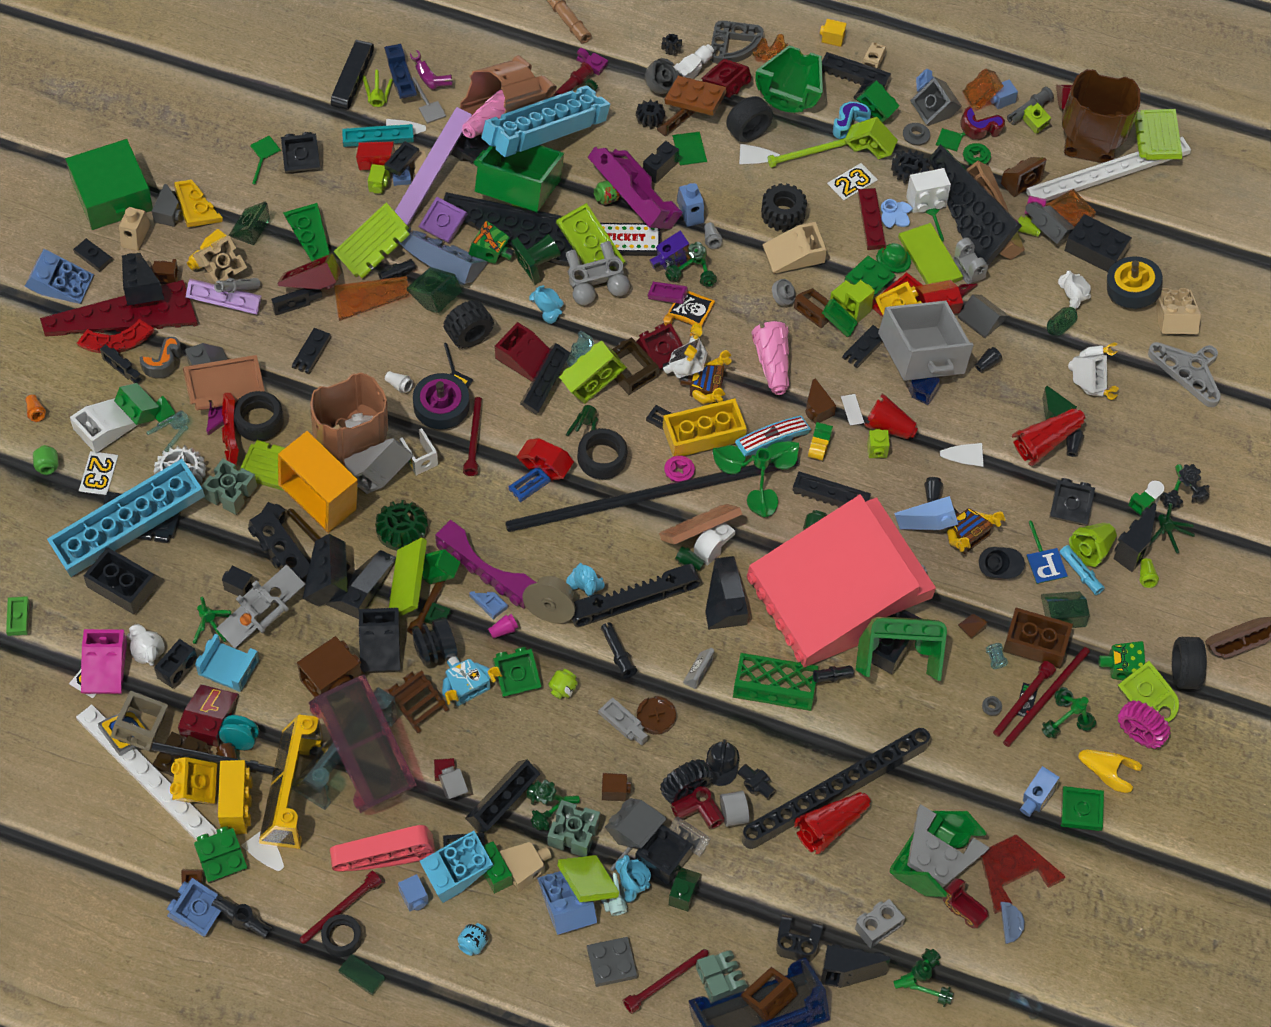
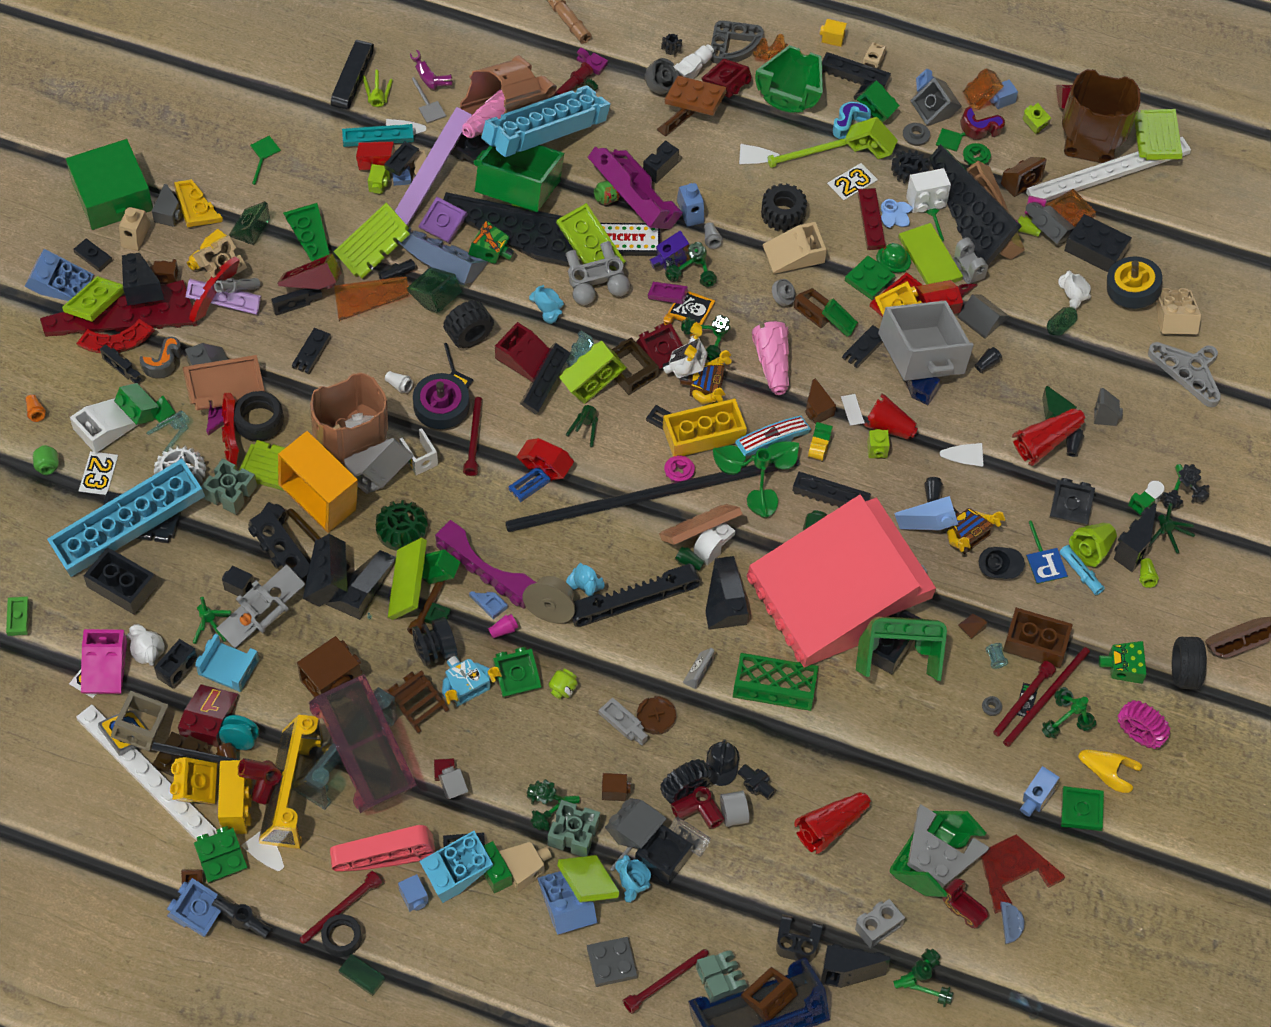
black plate [281,132,320,173] -> none
black slope [359,608,400,673] -> none
dark blue slope [384,44,417,99] -> none
medium azure head [457,923,489,956] -> none
black brick [465,759,541,833] -> none
dark green plant [512,234,561,285] -> none
black tyre [577,428,628,480] -> none
black pin [601,622,637,679] -> none
light aqua plant [601,873,627,916] -> none
black gear [636,99,665,129] -> none
dark green slope [668,867,701,912] -> none
green sticker [672,131,707,166] -> none
black tyre [726,96,773,142] -> none
black beam [742,728,930,849] -> none
black pin [813,665,854,683] -> none
lime brick [830,280,874,322] -> none
dark grey pin [1007,86,1054,125] -> none
clear green slope [1041,591,1090,628] -> none
white torso [1068,342,1119,400] -> none
lime tile [1117,661,1179,722] -> none
none -> lime tile [62,276,124,321]
none -> red tile [189,257,240,322]
none -> dark red piece [238,758,282,805]
none -> dark green plant [681,315,731,361]
none -> dark grey slope [1094,388,1123,426]

